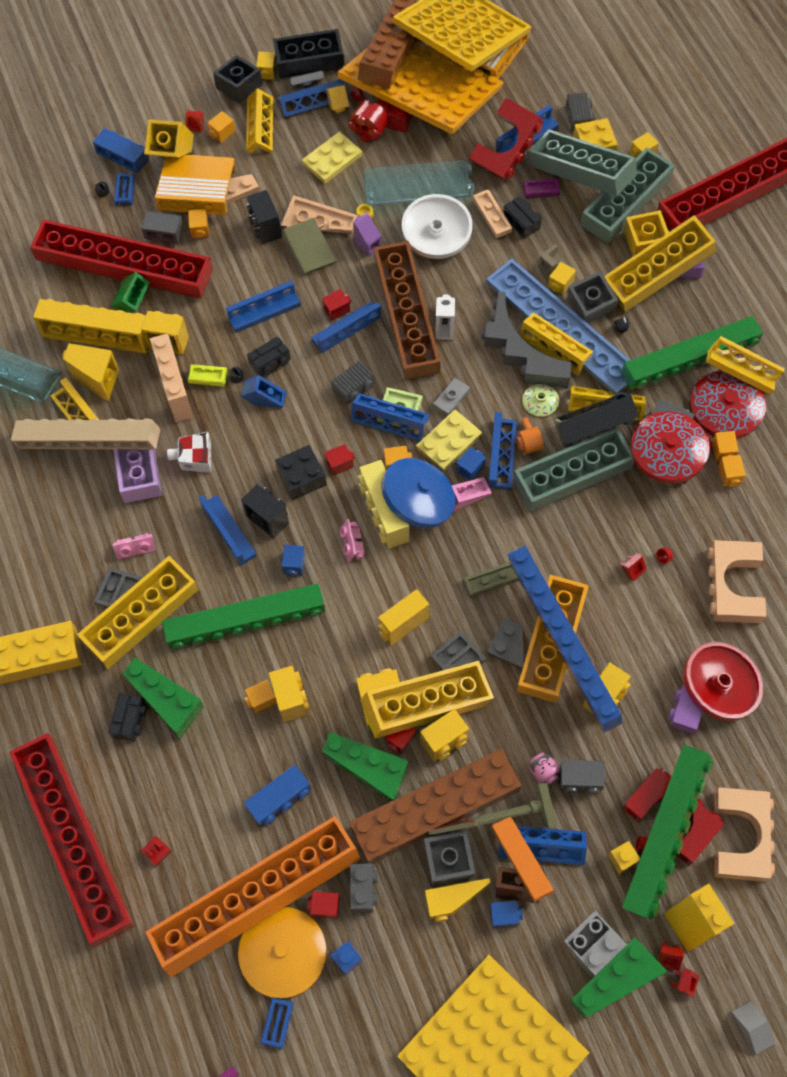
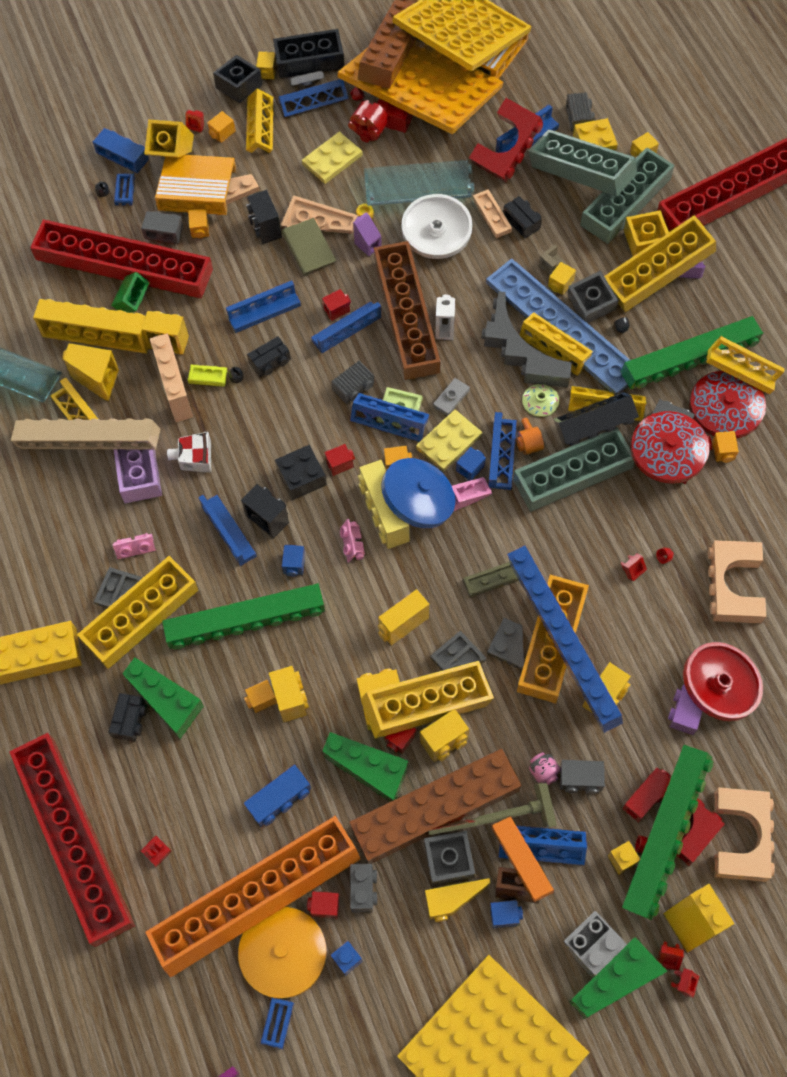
blue slope [241,375,286,408] -> none
yellow brick [326,85,349,113] -> none
magenta tile [523,178,560,199] -> none
light orange brick [718,455,746,487] -> none
light grey slope [731,1001,775,1055] -> none

